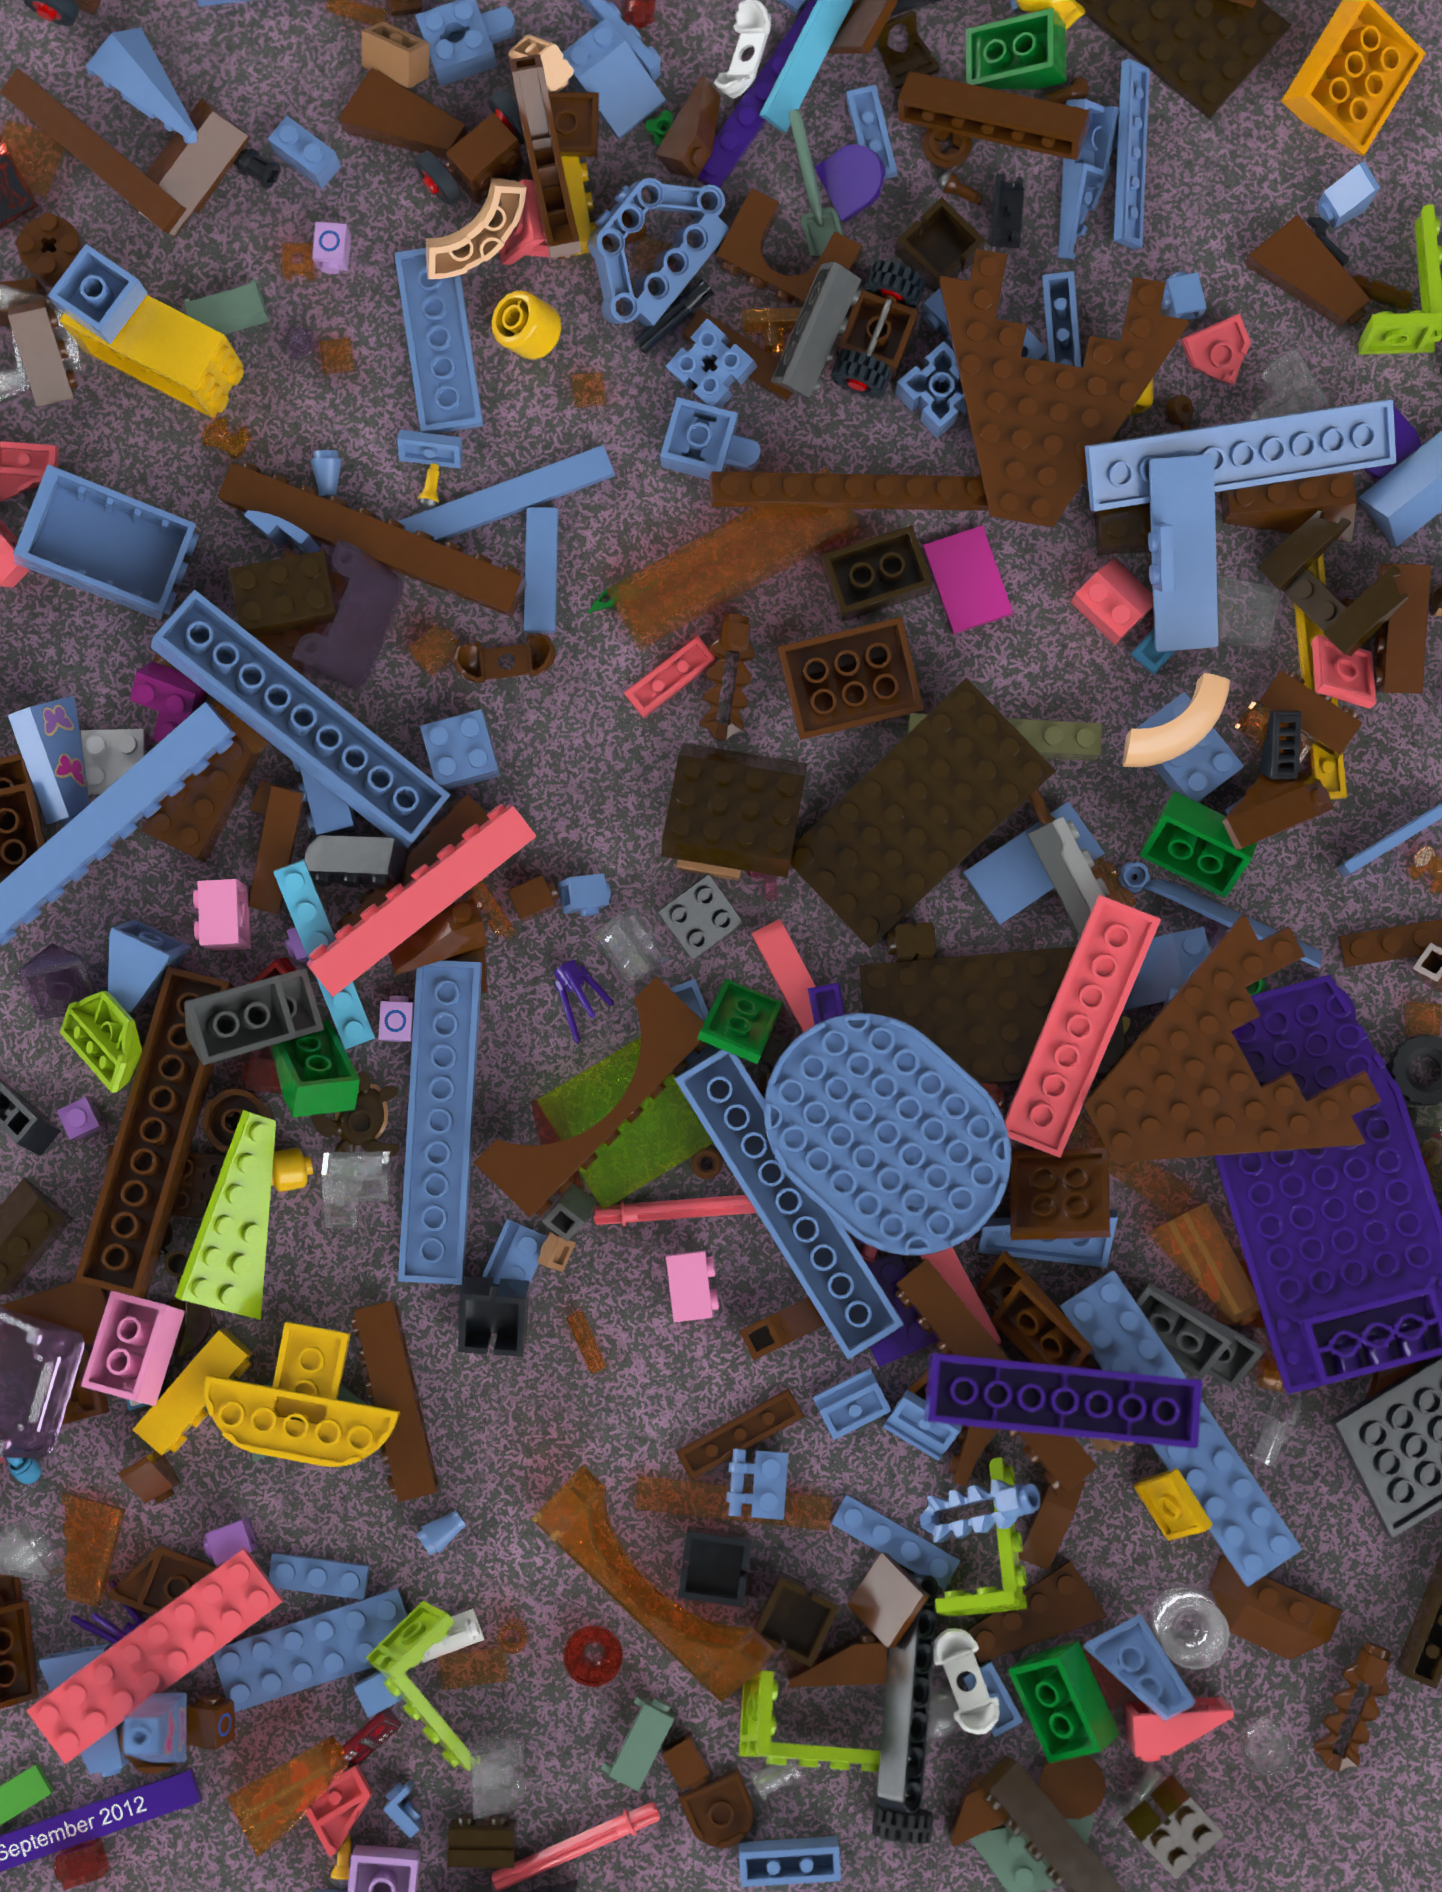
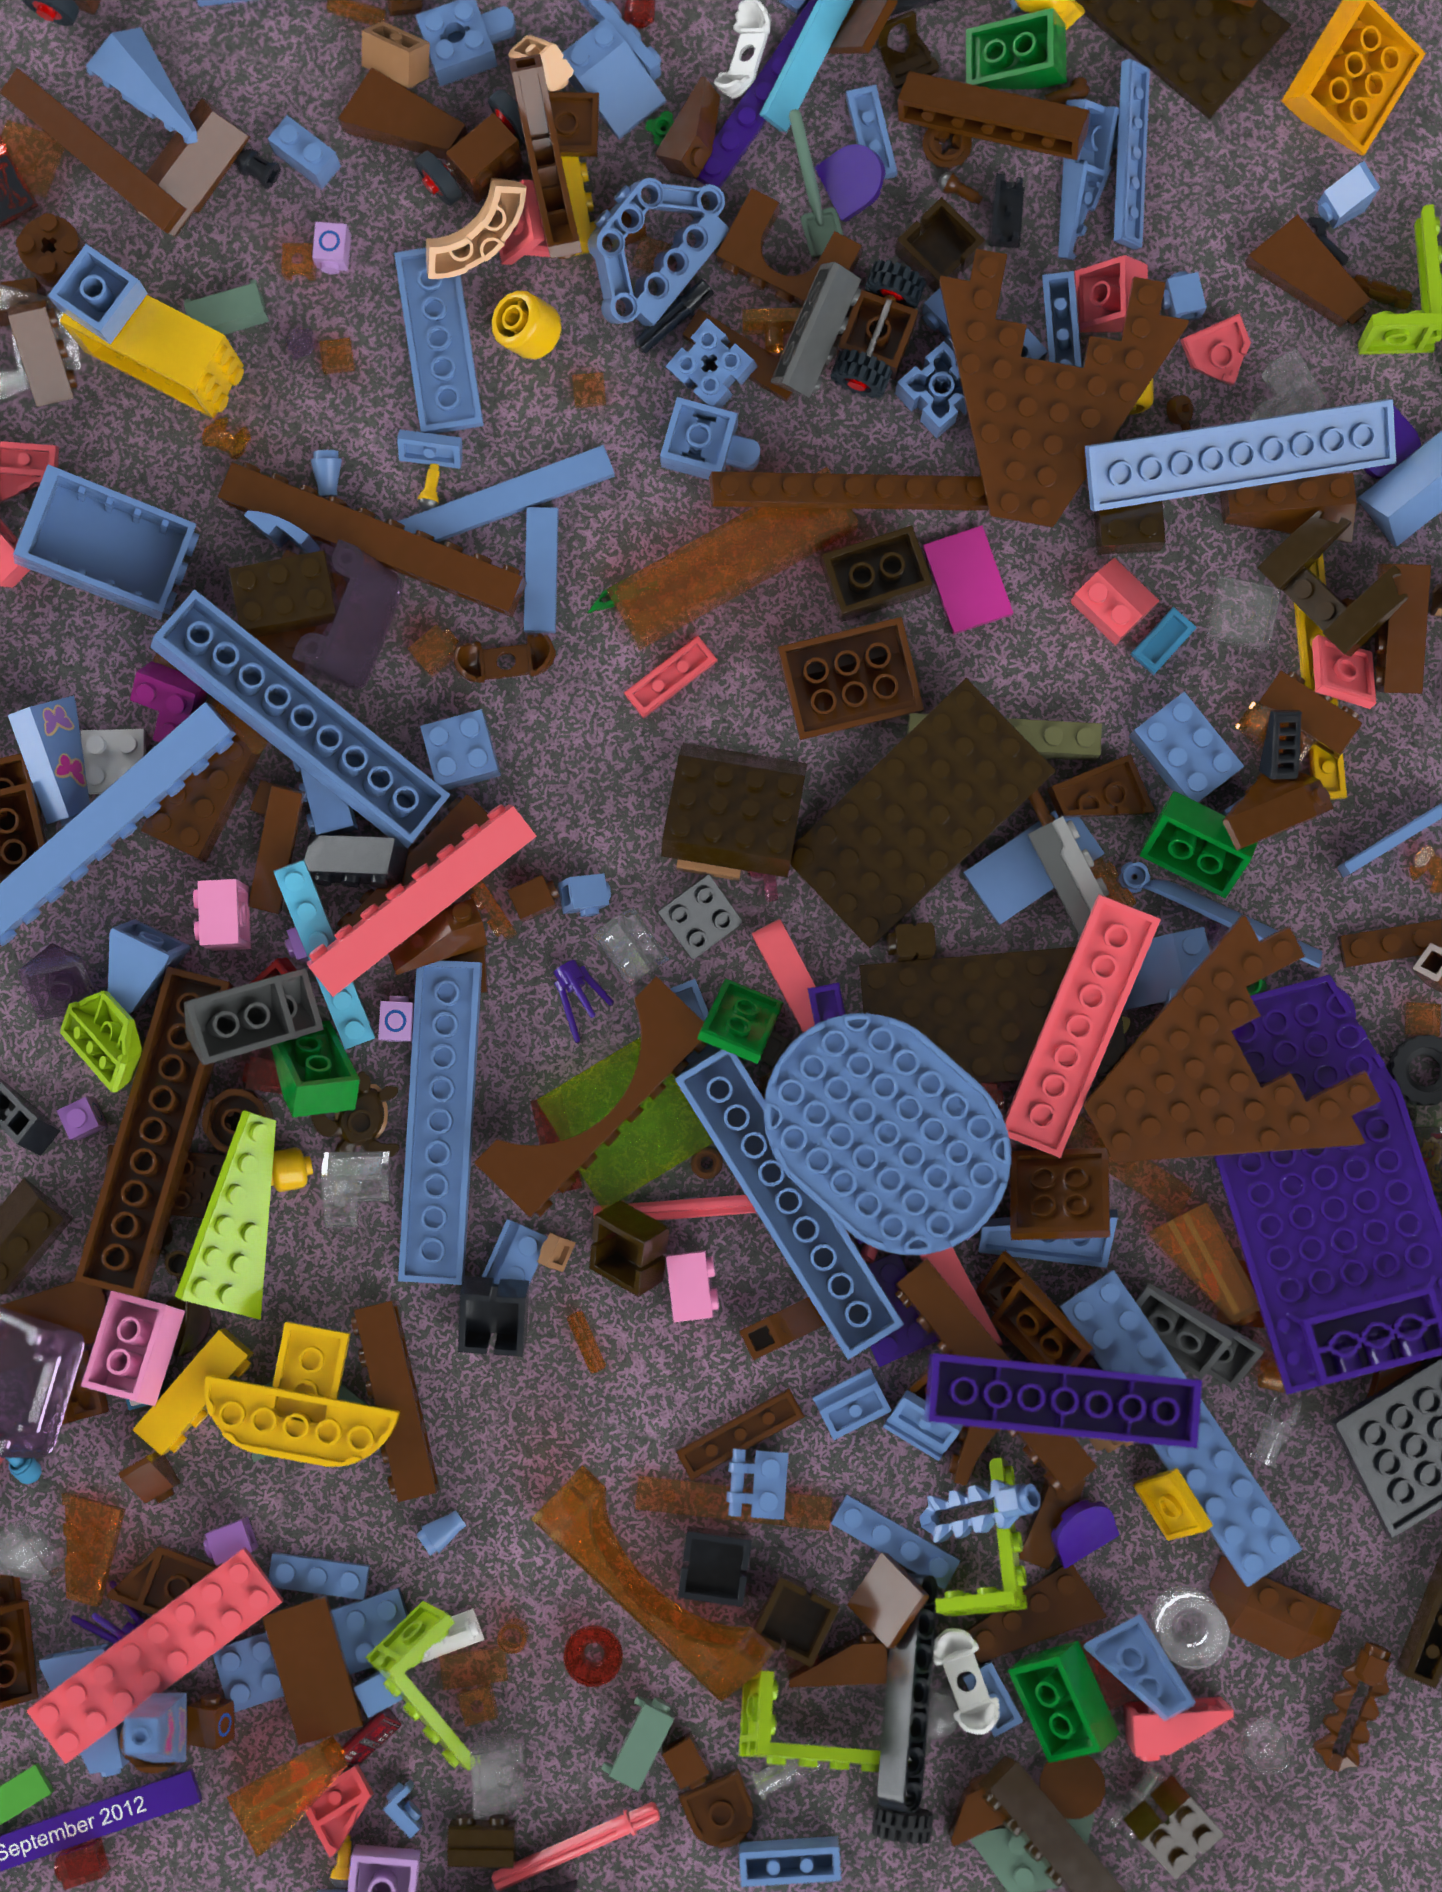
flat silver brick [542,1184,597,1242] -> none
reddish brown sword [699,614,755,741] -> none
light nougat brick [1122,673,1230,767] -> none
medium blue bracket [1148,454,1218,652] -> none
none -> reddish brown tile [262,1595,364,1745]
none -> clear orange piece [457,1682,499,1727]
none -> dark brown piece [589,1200,670,1297]
none -> reddish brown wing [1047,754,1155,818]
none -> dark purple tile [1052,1500,1120,1569]
none -> coral slope [1075,255,1148,332]

